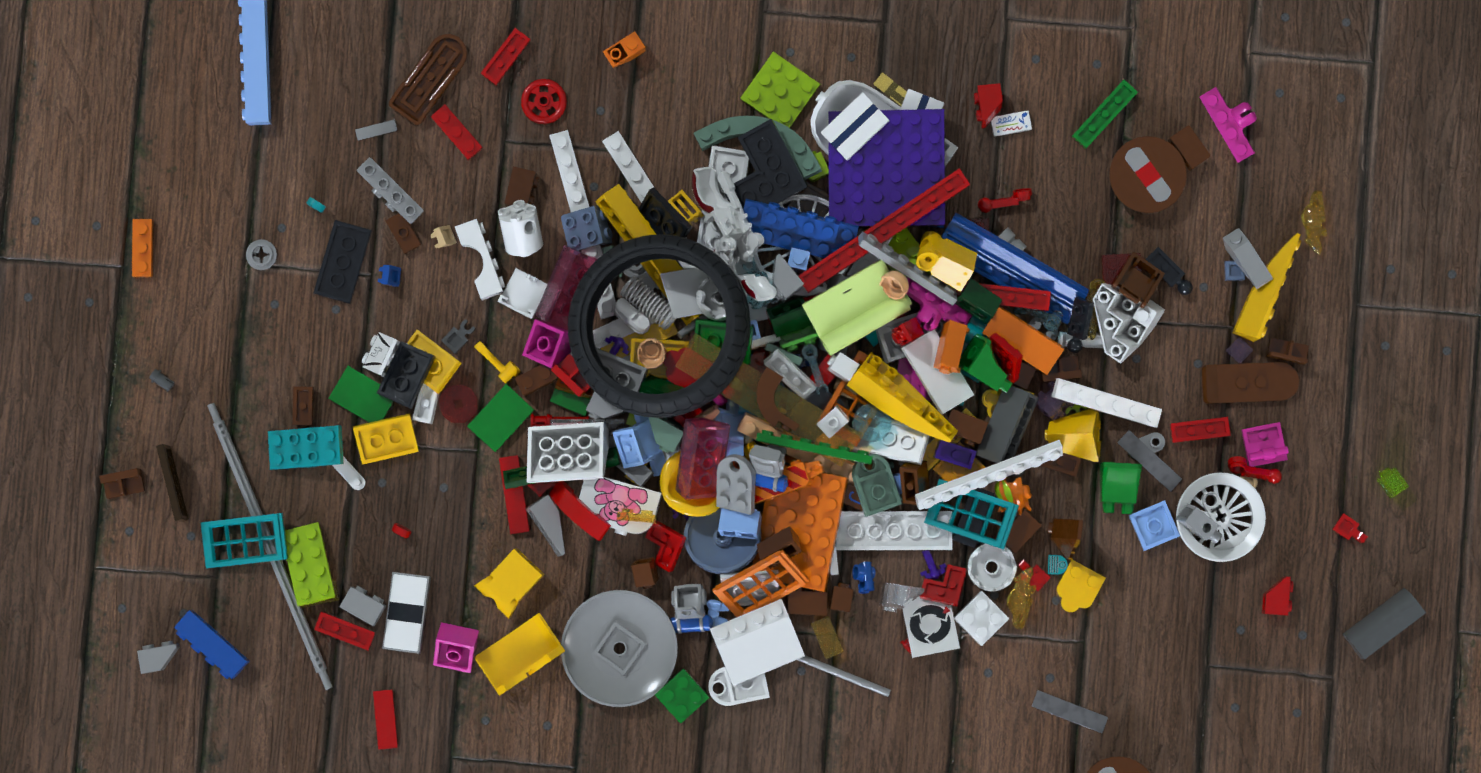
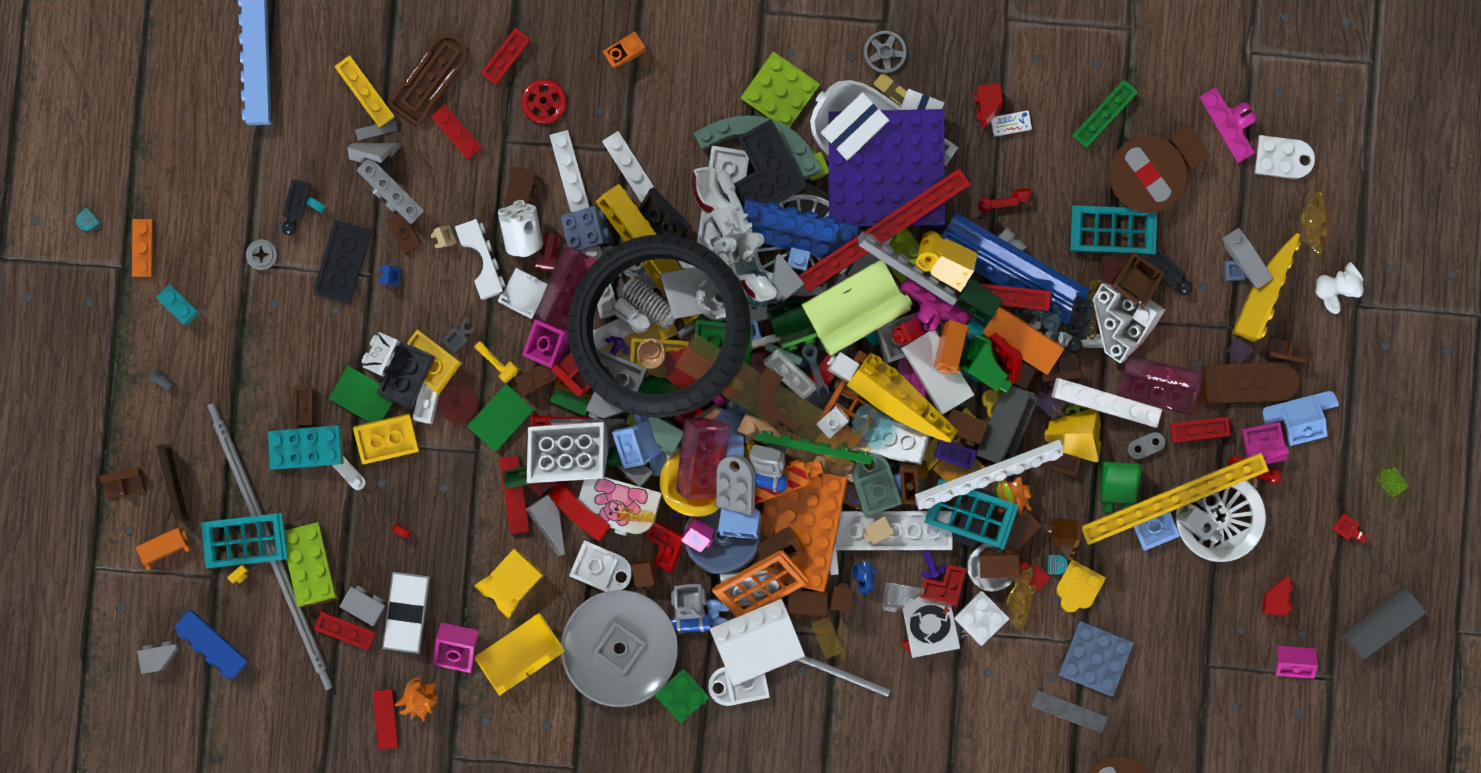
yellow tile [668,190,704,225] -> none
light nougat hair [879,271,909,300] -> none
flat silver sticker [1117,430,1182,492] -> none
none -> teal tile [76,207,100,231]
none -> orange brick [135,528,190,570]
none -> teal brick [156,284,200,326]
none -> yellow plate [227,565,250,584]
none -> black plate [282,179,312,236]
none -> yellow plate [334,55,395,128]
none -> light grey slope [347,143,400,163]
none -> orange hair [395,677,438,722]
none -> dark red piece [535,233,561,273]
none -> white plate [569,540,632,592]
none -> dark pink brick [681,517,714,553]
none -> tan brick [862,516,894,545]
none -> light grey wheel [864,31,907,74]
none -> reddish brown brick [979,548,1021,578]
none -> sand blue plate [1058,621,1134,697]
none -> teal piece [1070,205,1157,255]
none -> yellow plate [1082,452,1269,545]
none -> clear pink slope [1116,356,1201,415]
none -> white plate [1254,135,1315,179]
none -> light blue plate [1262,391,1339,446]
none -> dark pink panel [1275,645,1318,679]
none -> white animal [1315,262,1364,314]

